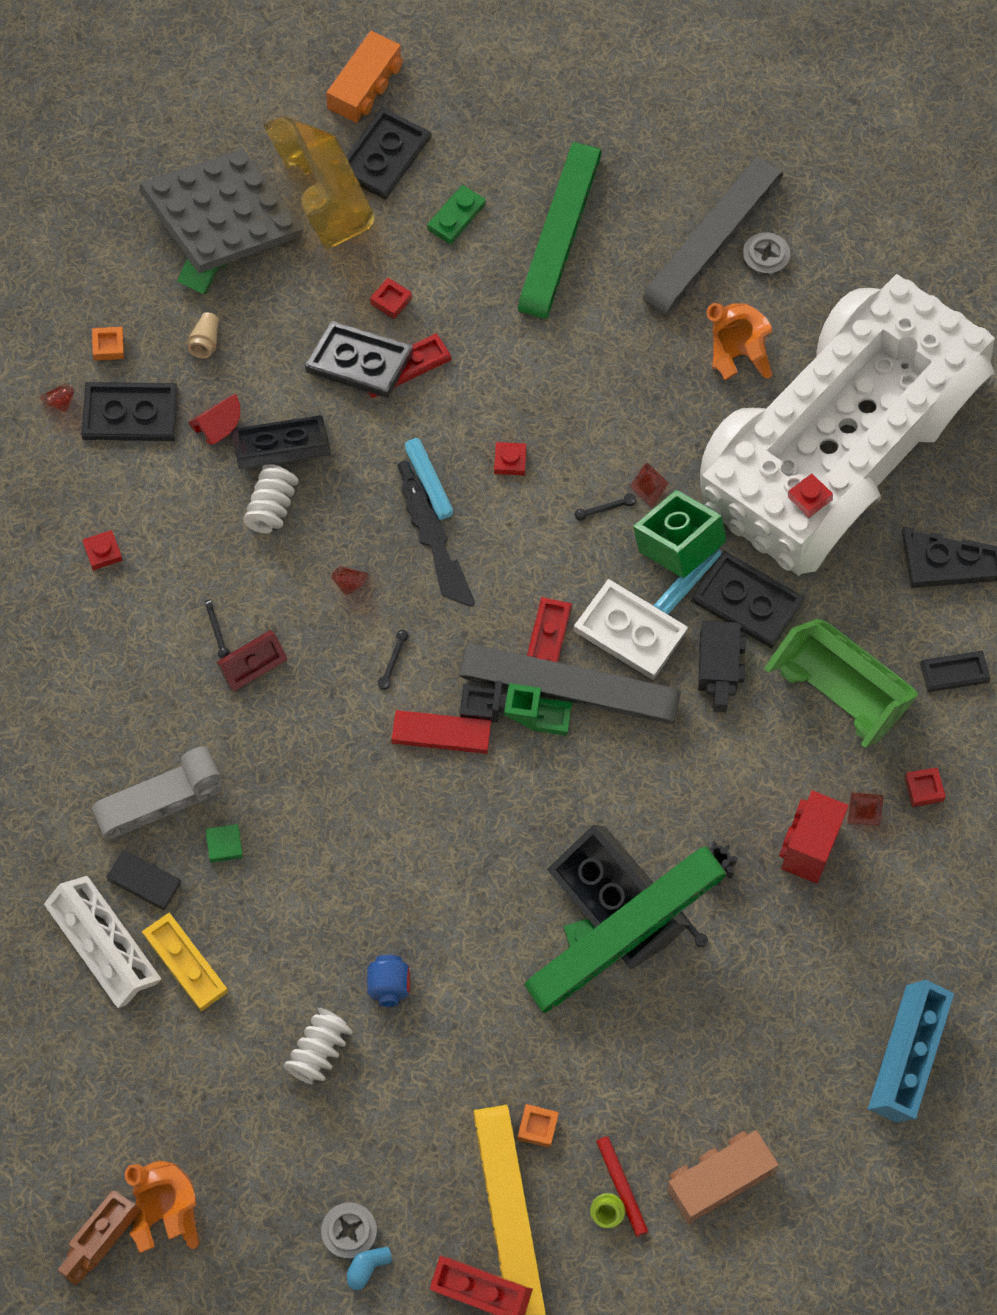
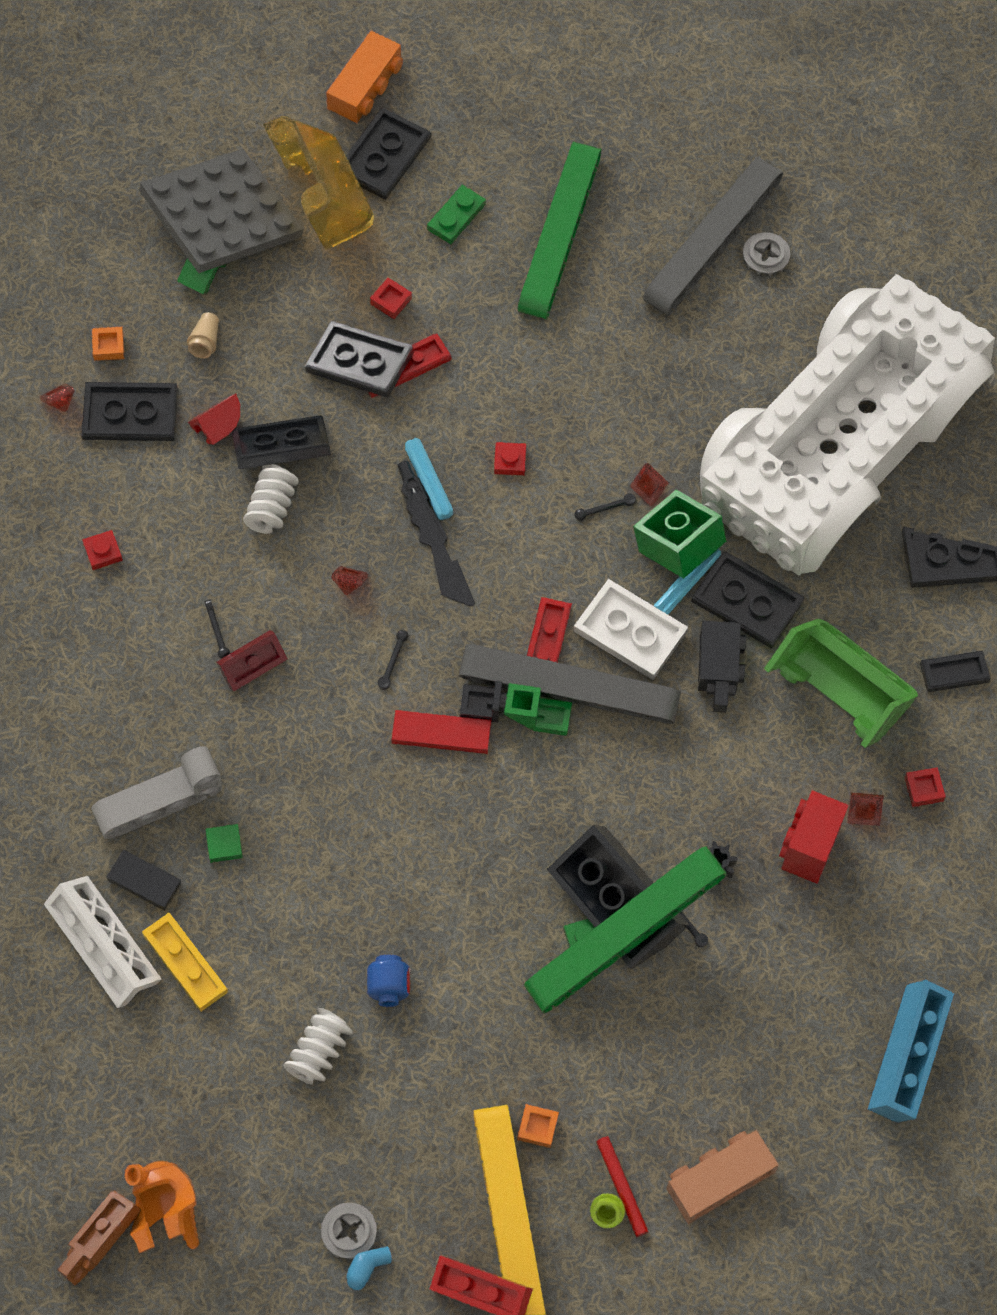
orange piece [707,303,773,380] -> none
red plate [788,473,833,518] -> none

